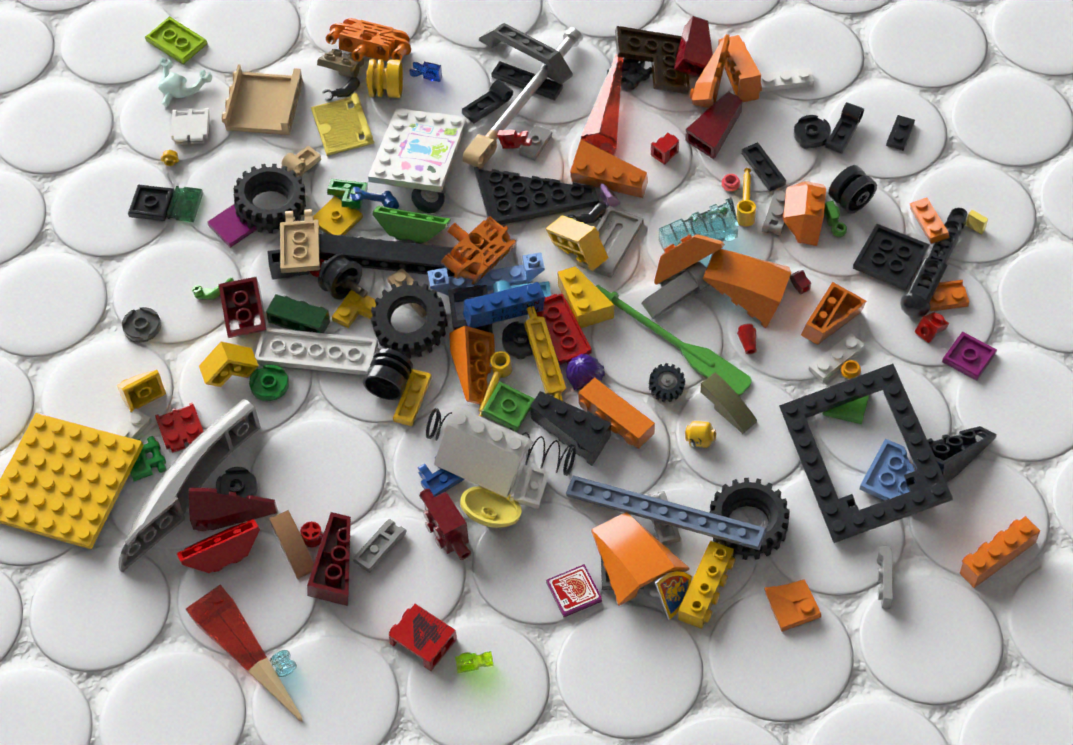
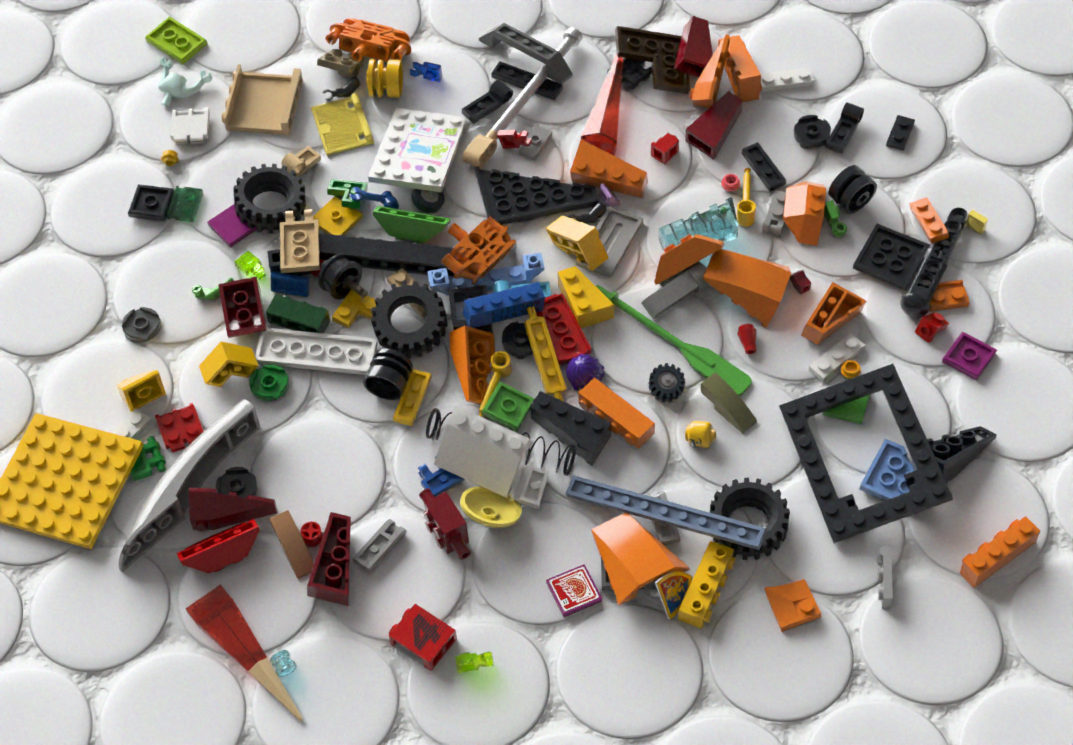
none -> clear neon green plate [234,250,266,280]
none -> blue plate [270,272,309,297]

